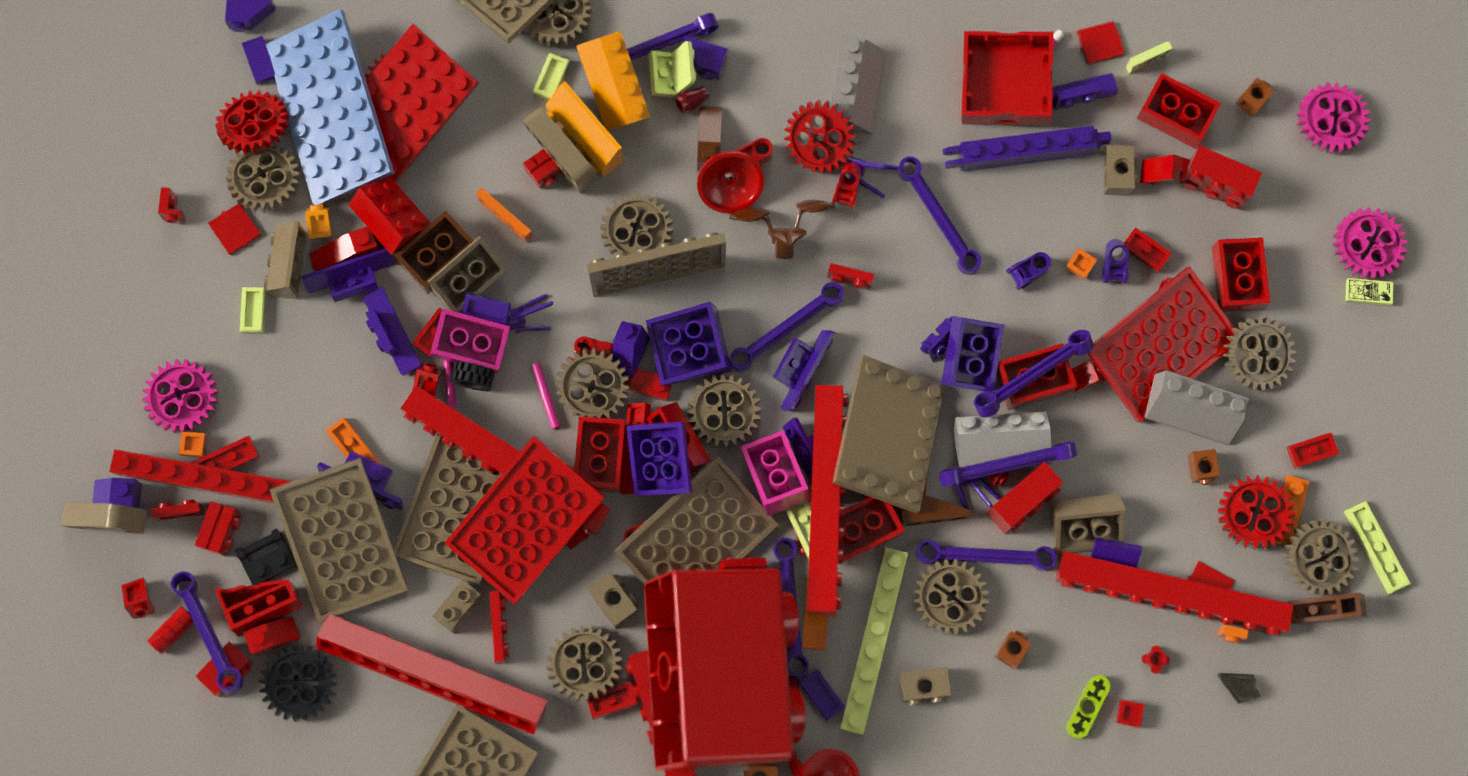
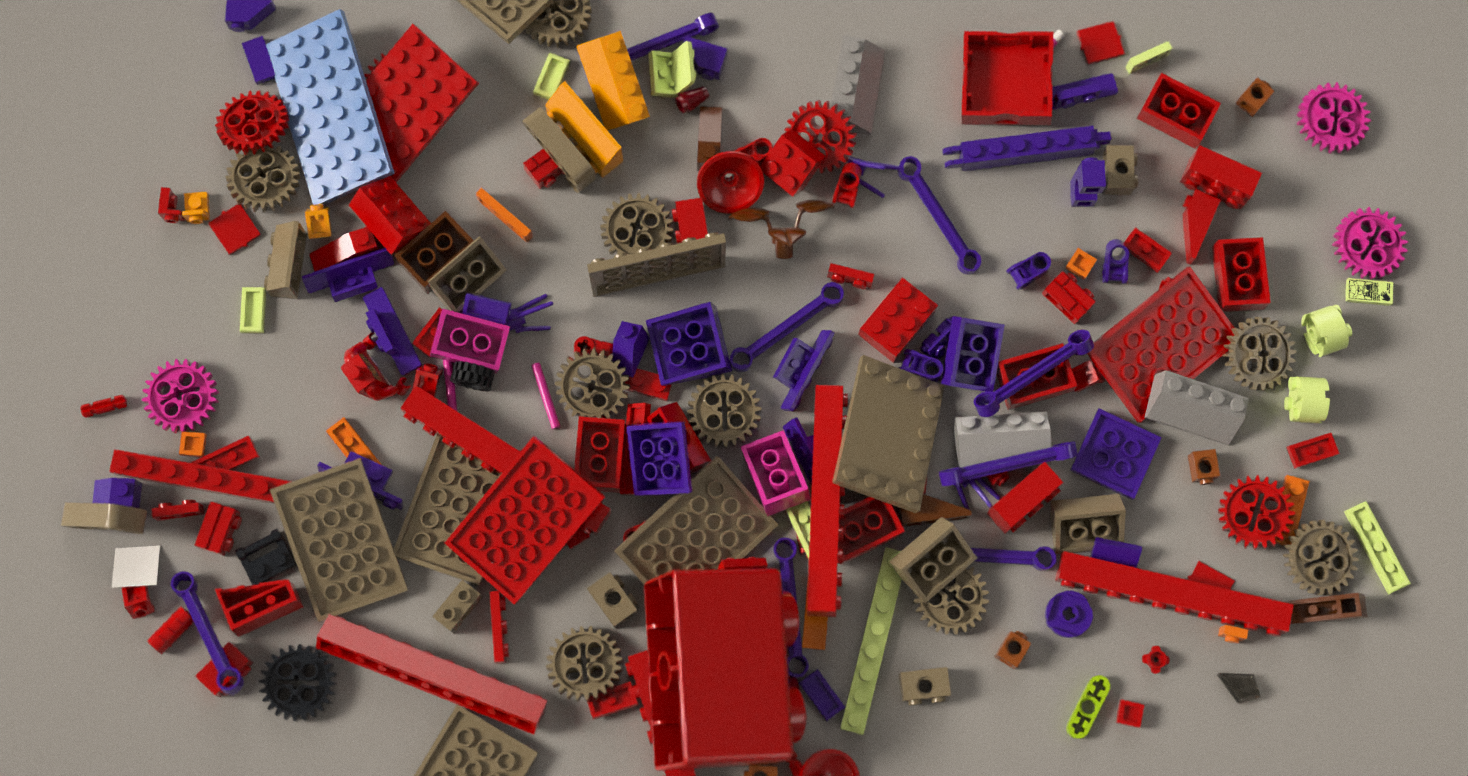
red slope [243,617,301,657] -> none
red hinge [1140,154,1190,185] -> none
none -> red axle [80,395,127,418]
none -> white sticker [112,546,160,588]
none -> light orange bracket [182,192,210,224]
none -> red torso [341,332,411,401]
none -> red brick [672,198,708,244]
none -> red brick [760,129,826,197]
none -> red brick [858,277,938,363]
none -> dark tan slope [889,517,977,603]
none -> dark purple piece [899,349,943,382]
none -> red brick [1042,271,1096,324]
none -> dark purple plate [1045,591,1093,638]
none -> dark purple arch [1070,157,1106,207]
none -> dark purple plate [1070,408,1162,500]
none -> red slope [1182,189,1221,265]
none -> yellowish green brick [1284,376,1330,423]
none -> yellowish green brick [1301,305,1352,357]

